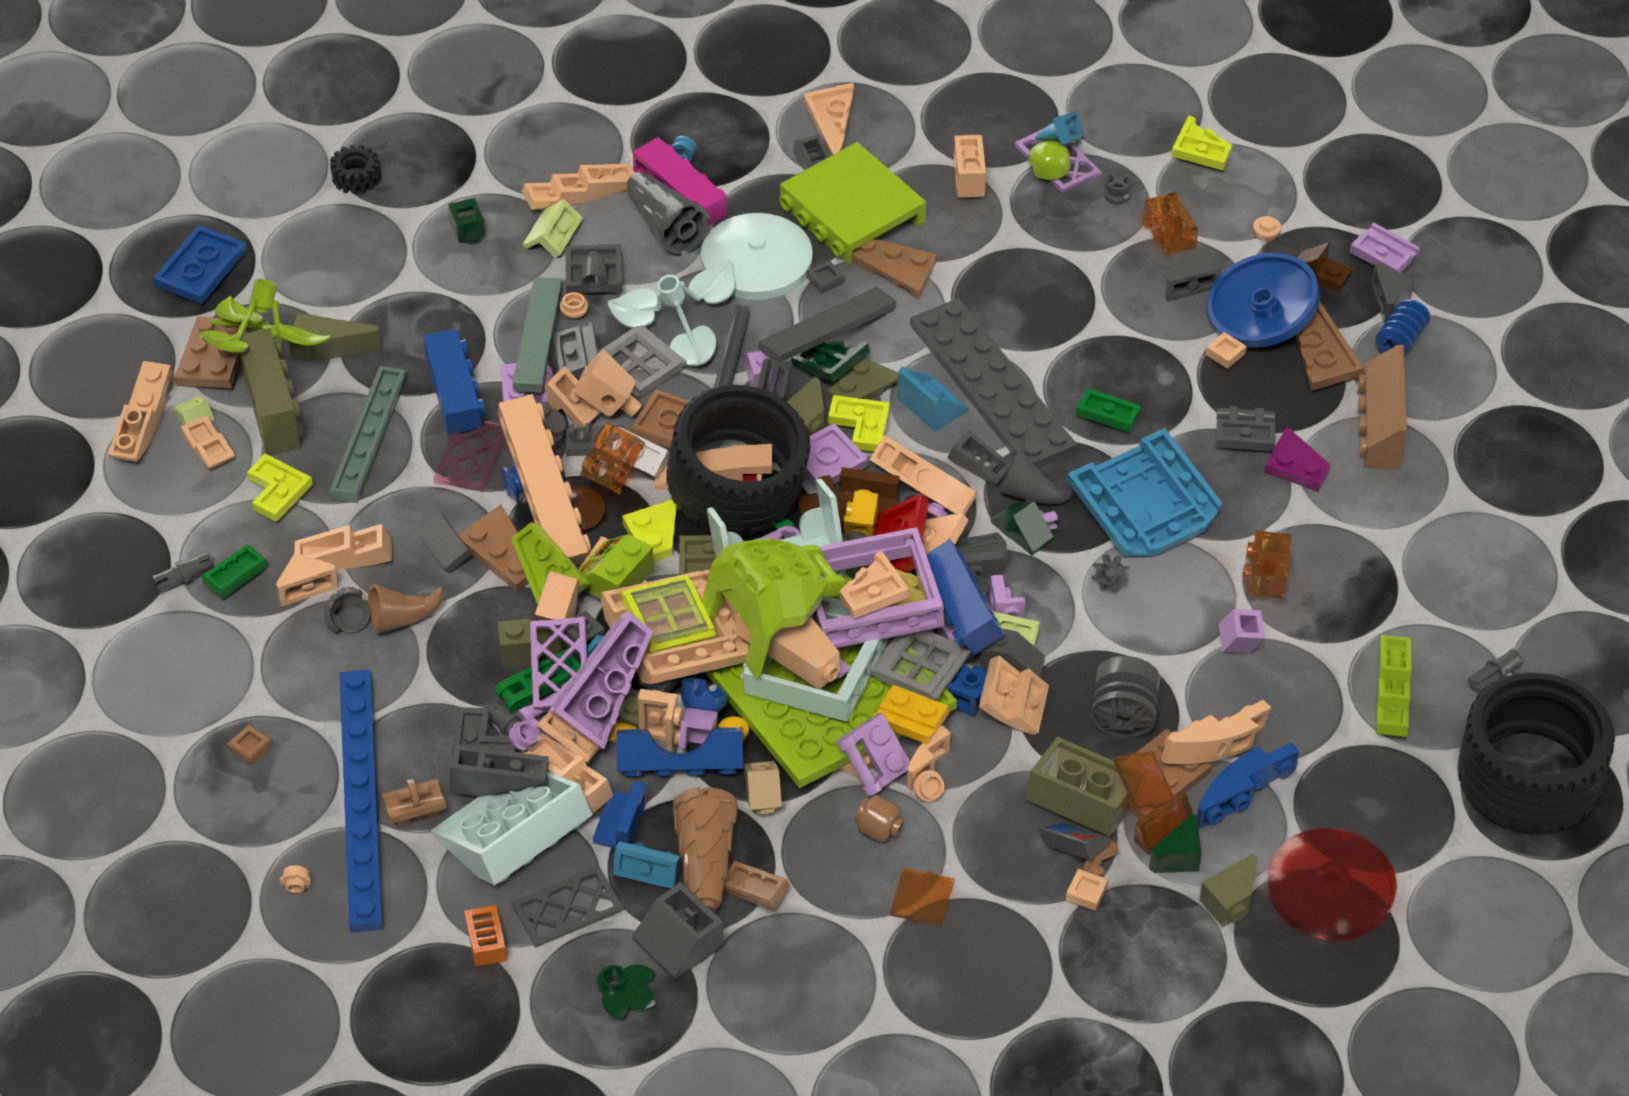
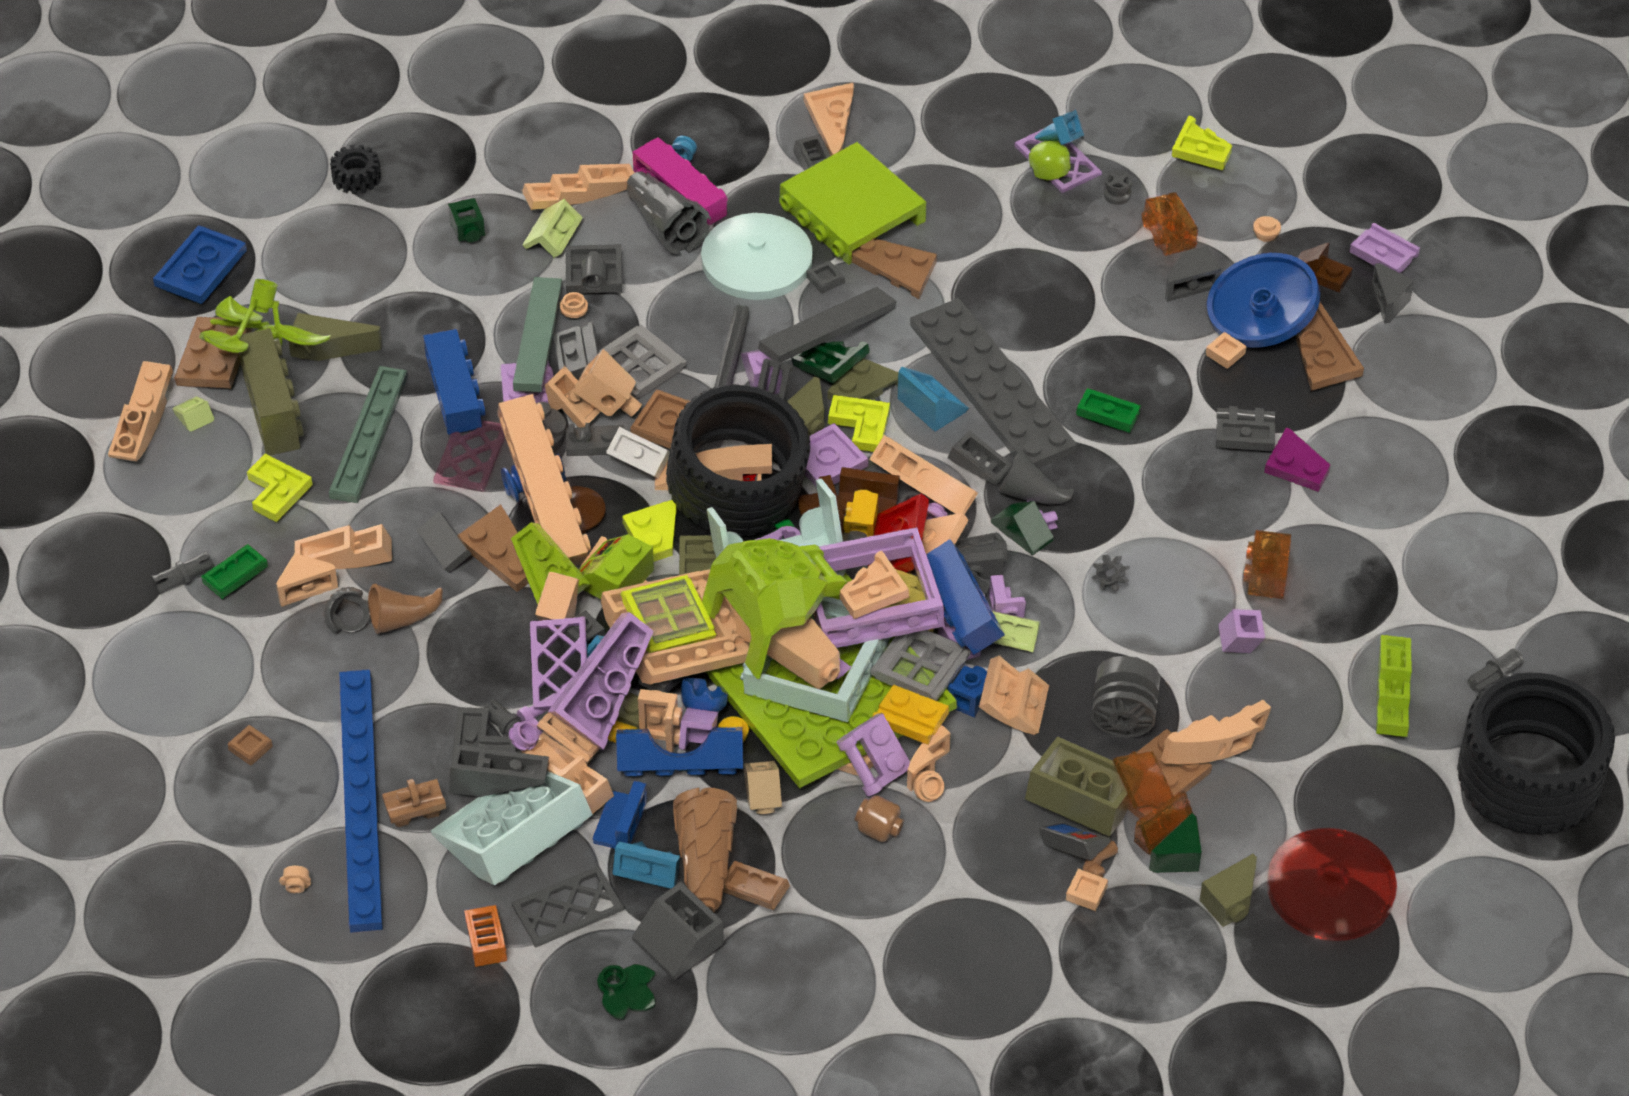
light nougat slope [180,415,235,469] -> none
green plate [494,649,581,714] -> none
olive slope [498,619,562,668] -> none
clear orange brick [580,422,645,495] -> none
light aqua plant [608,260,736,366] -> none
clear orange piece [890,867,955,927] -> none
light nougat brick [954,135,986,198] -> none
dark grey slope [980,629,1045,678] -> none
dark azure wedge [1067,428,1222,556] -> none
blue slope [1197,742,1299,829] -> none
medium nougat slope [1357,345,1407,470] -> none
blue piece [1375,299,1431,357] -> none

